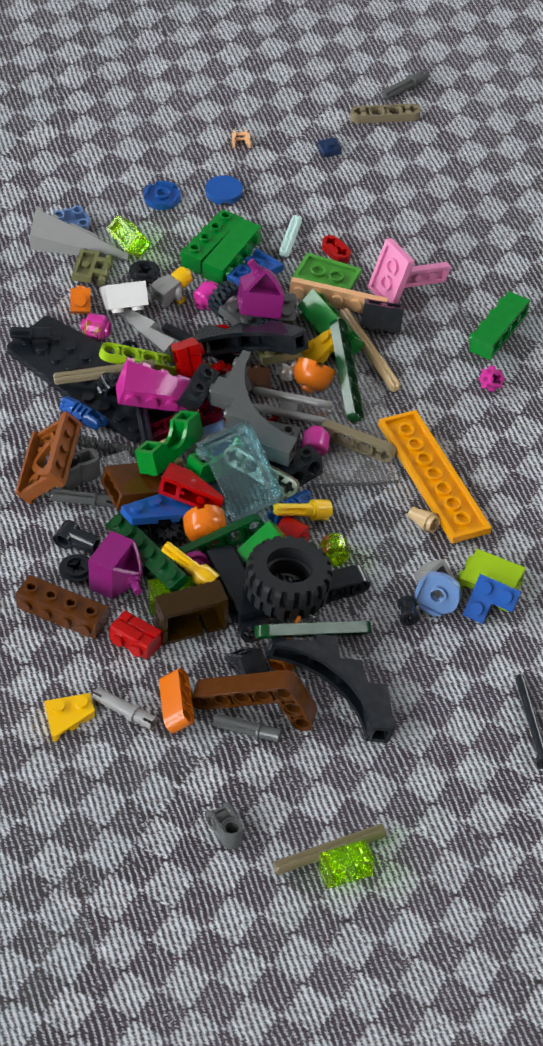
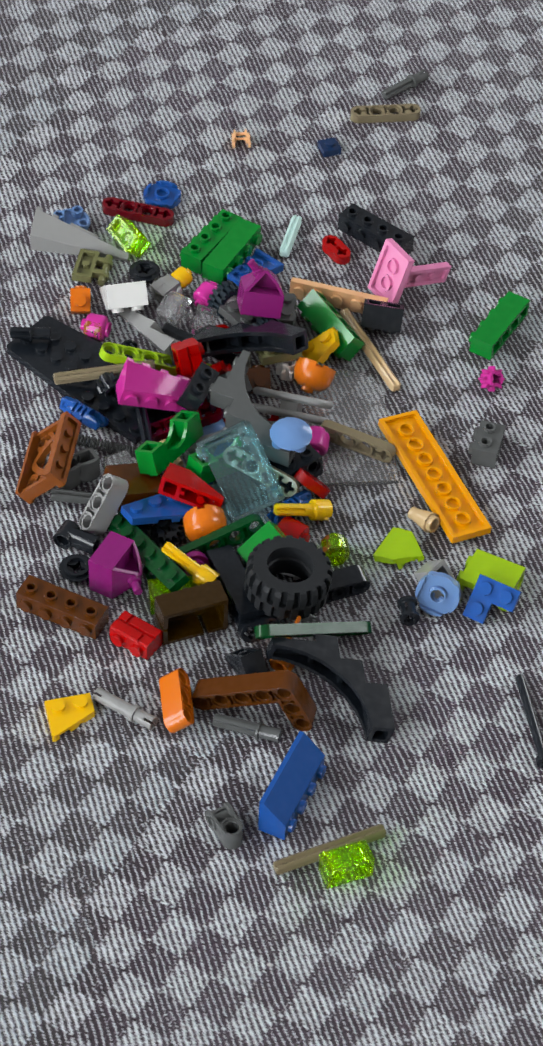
blue tile [205,175,243,205] -> none
bright green plate [293,252,362,290] -> none
dark green beam [330,318,364,424] -> none
none -> light grey beam [79,473,129,536]
none -> dark red beam [102,197,174,227]
none -> clear brick [155,291,194,327]
none -> clear brick [191,304,217,335]
none -> blue slope [258,731,327,840]
none -> medium blue dish [270,417,312,453]
none -> red beam [294,468,331,499]
none -> black brick [338,203,414,255]
none -> lime slope [373,527,425,570]
none -> dark grey brick [468,420,506,469]

